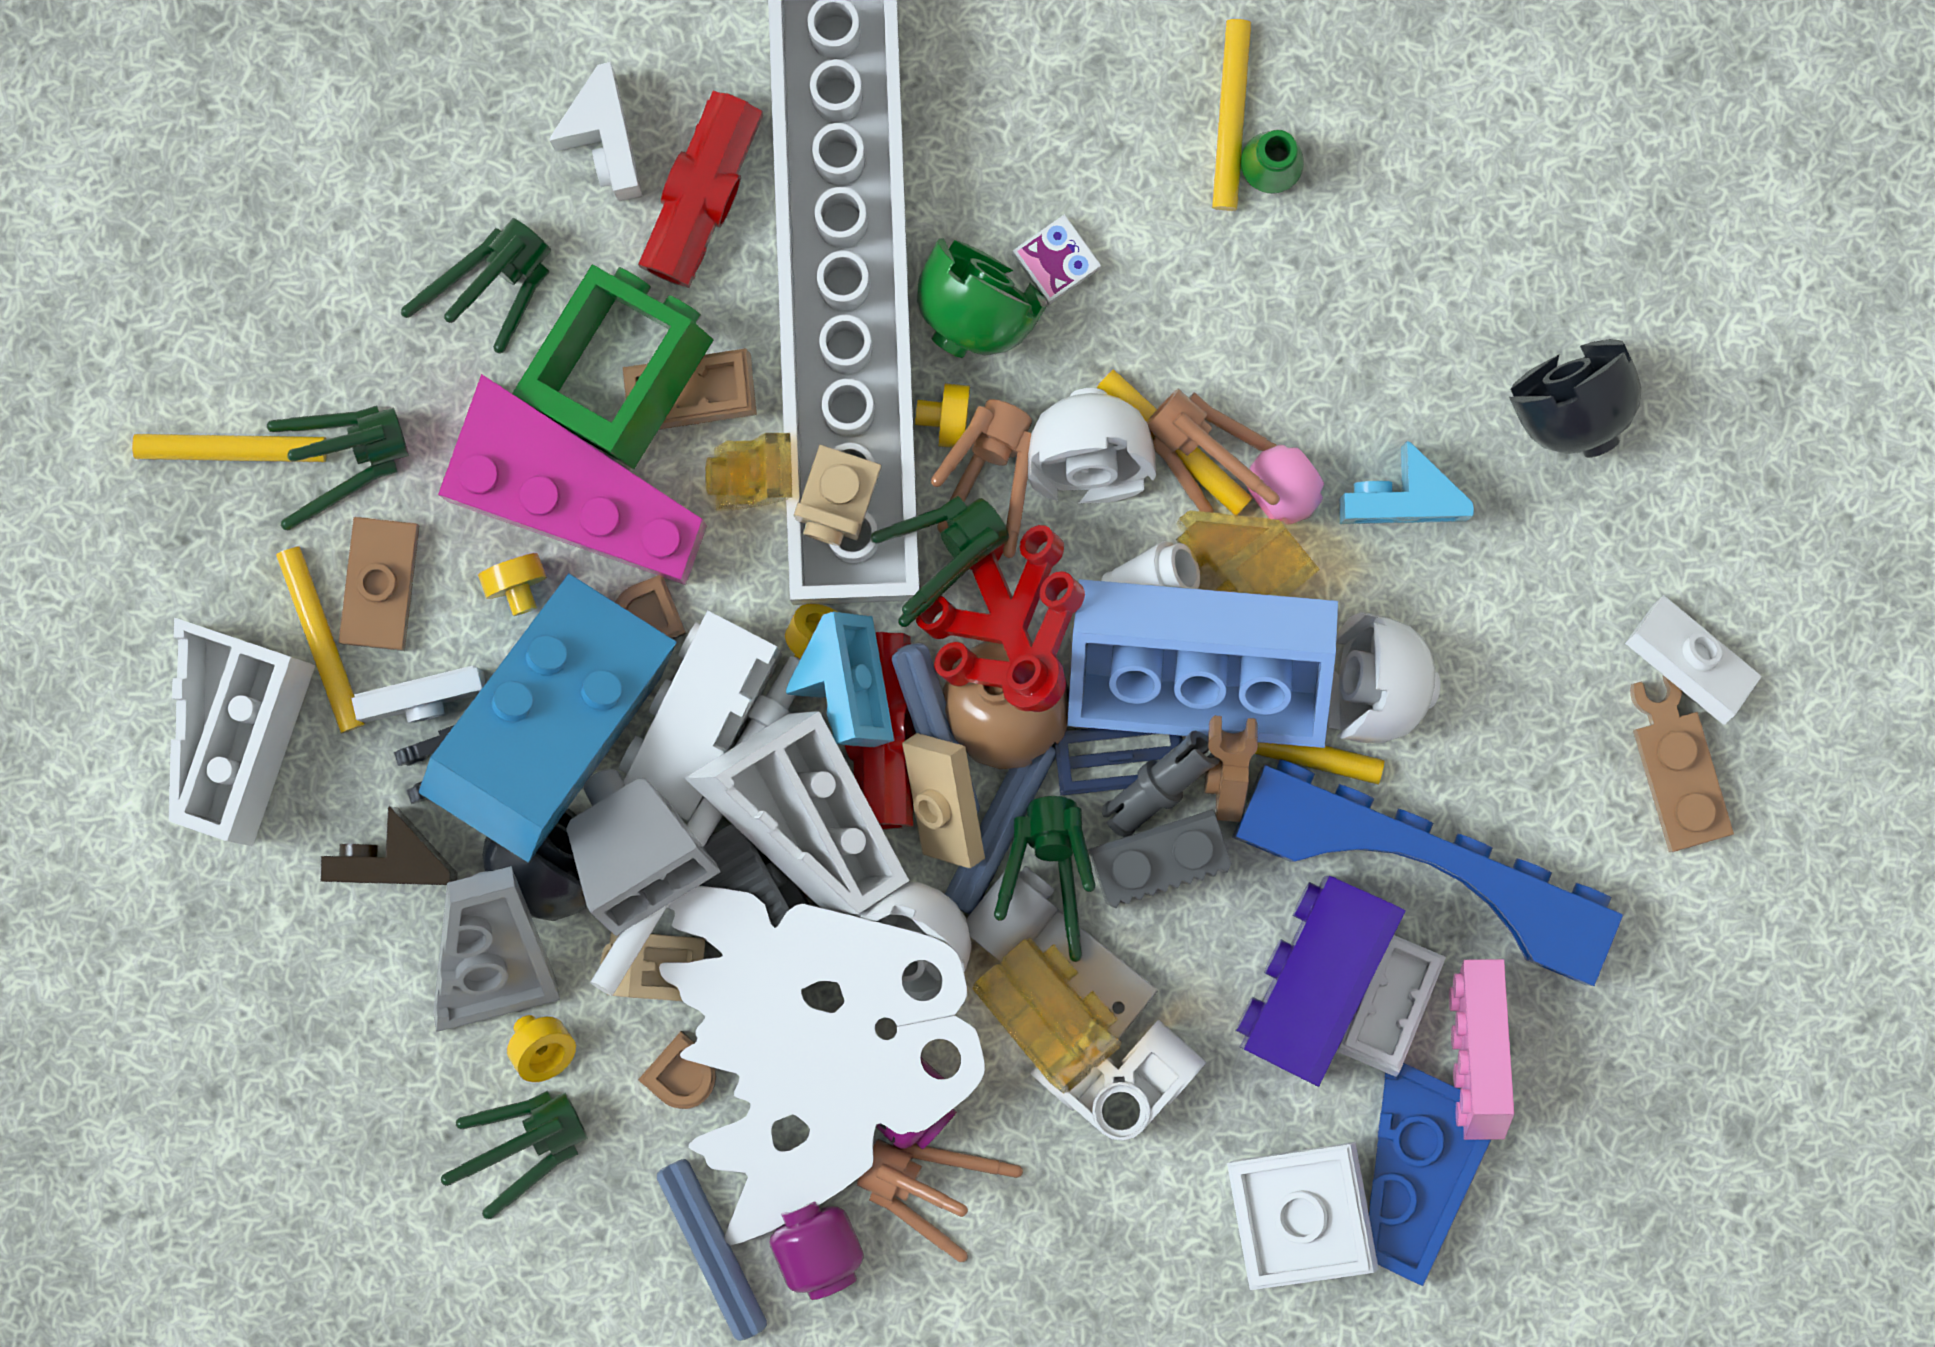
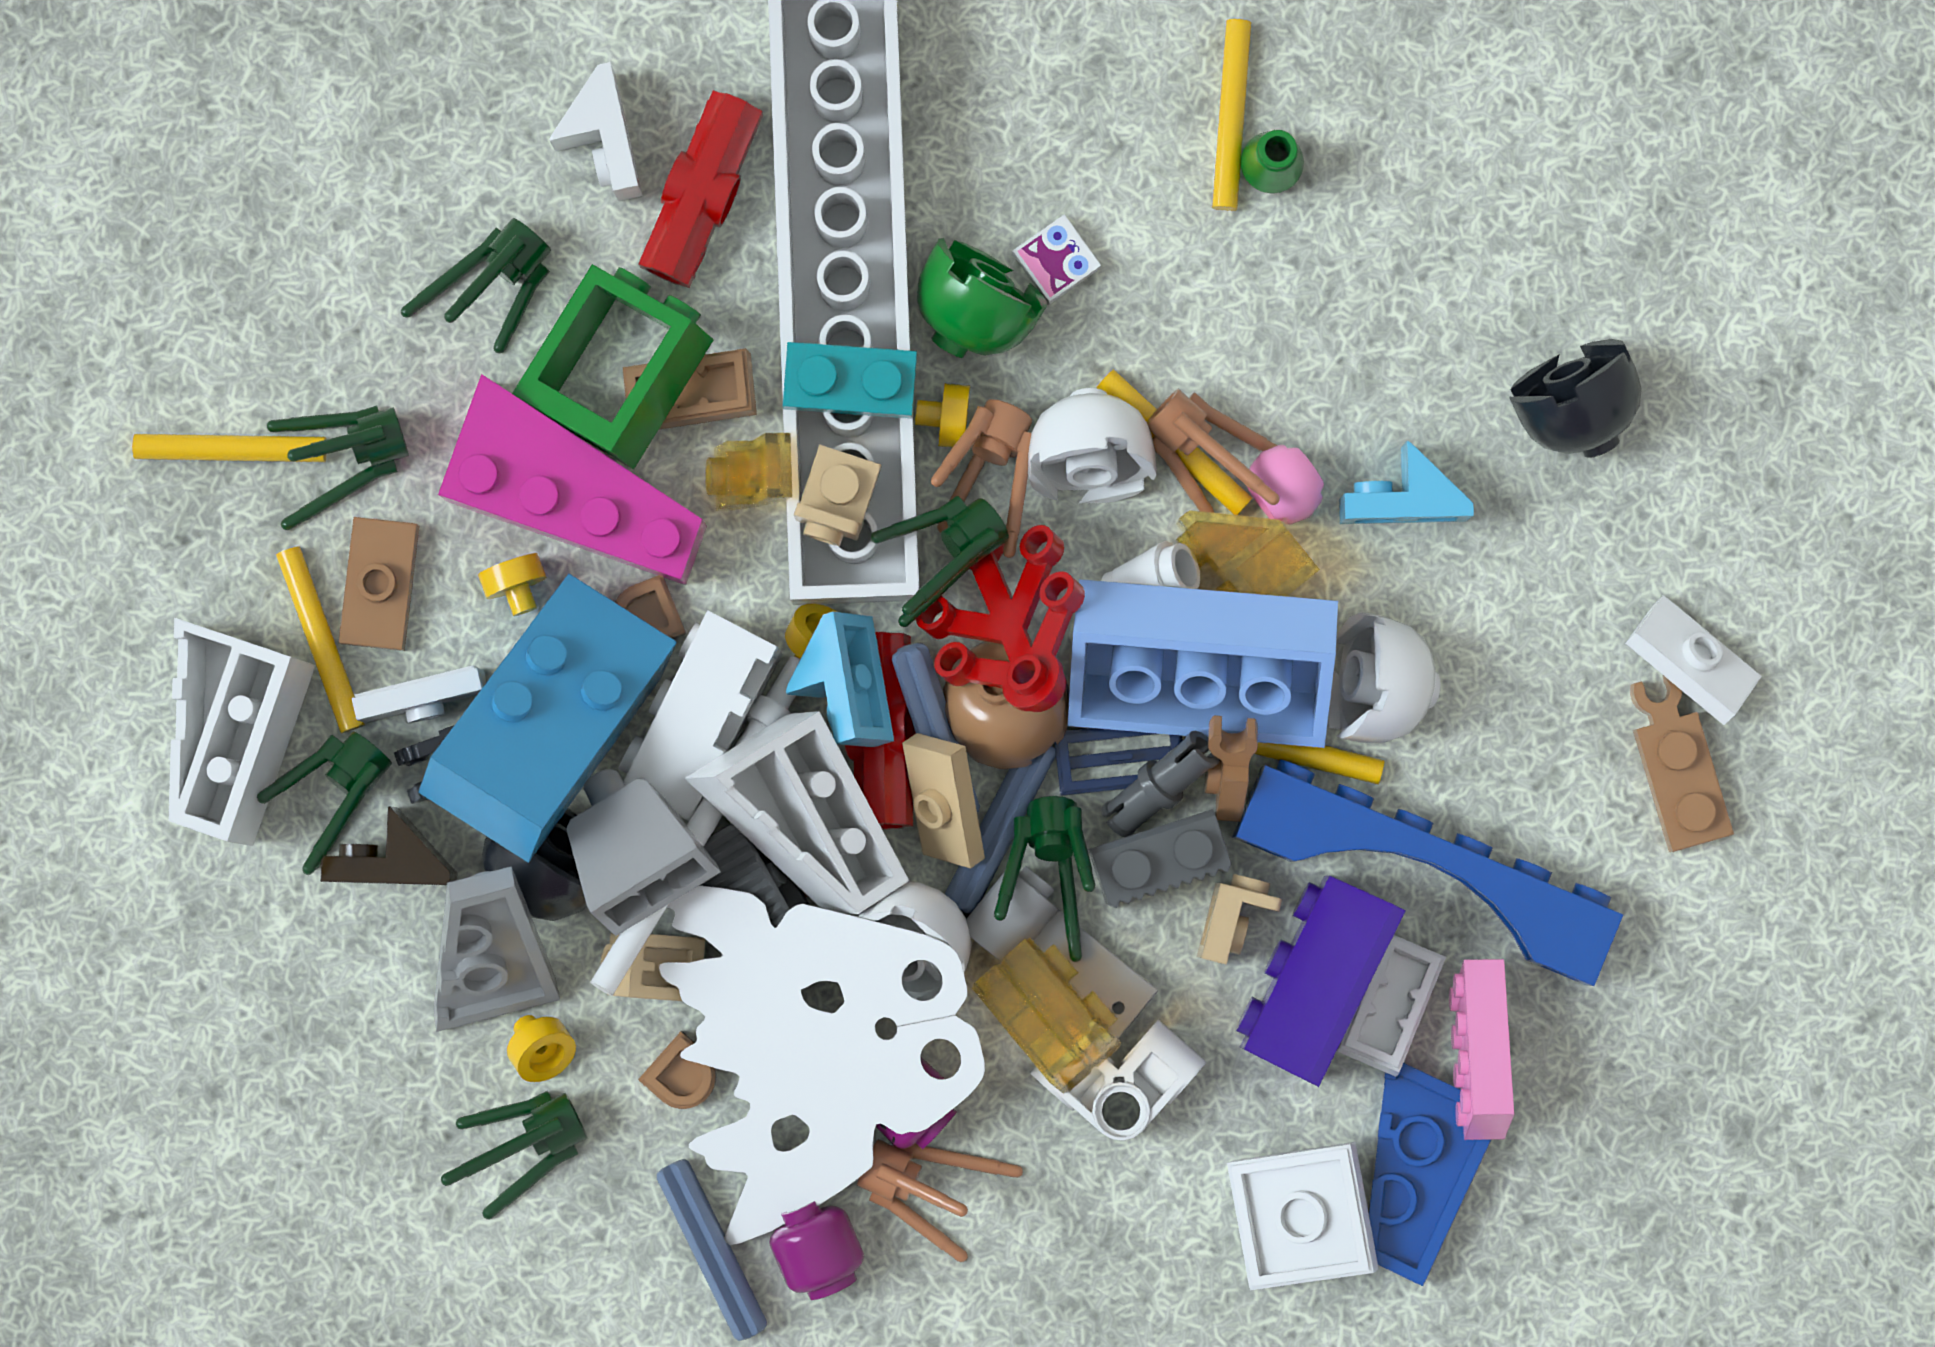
none -> dark green plant [257,731,392,875]
none -> teal plate [783,342,917,419]
none -> tan bracket [1197,874,1282,965]

